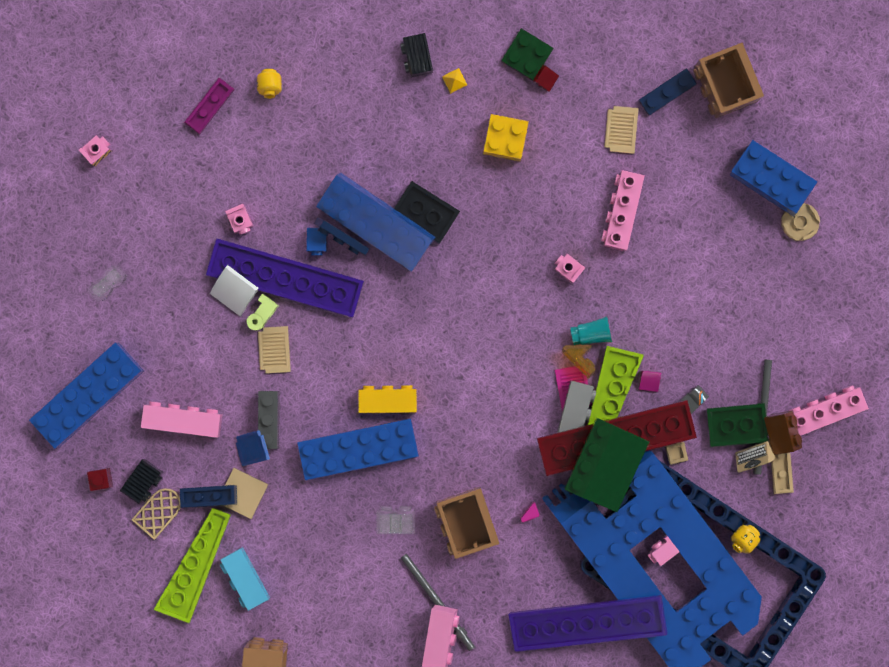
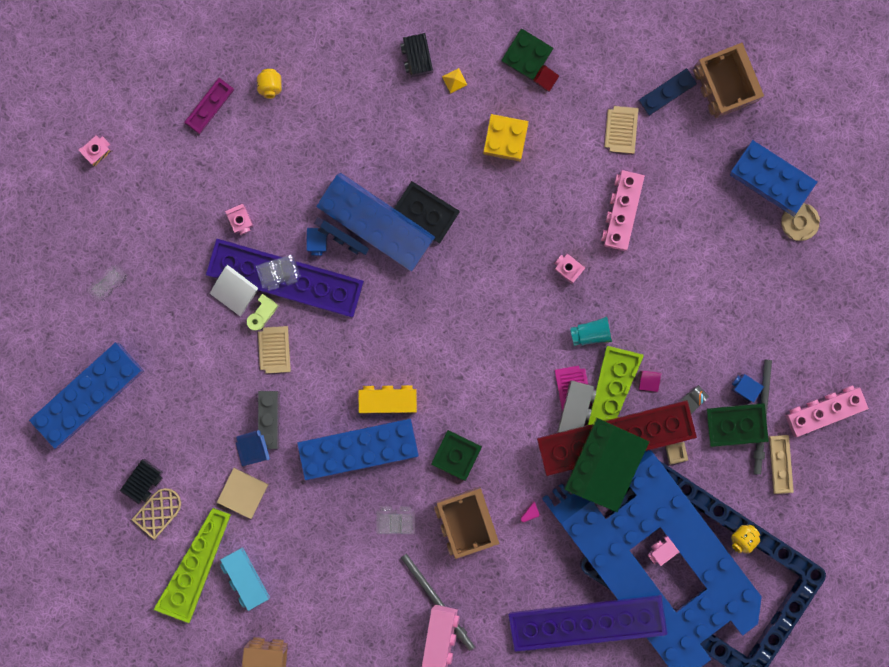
dark red brick [87,468,113,491] -> none
bright pink brick [141,401,223,438] -> none
dark blue plate [180,485,237,508] -> none
clear yellow slope [562,345,596,379] -> none
slope [735,441,775,473] -> none
reddish brown brick [764,410,802,455] -> none
none -> clear brick [256,254,301,291]
none -> dark green plate [431,430,482,481]
none -> blue brick [732,374,764,403]

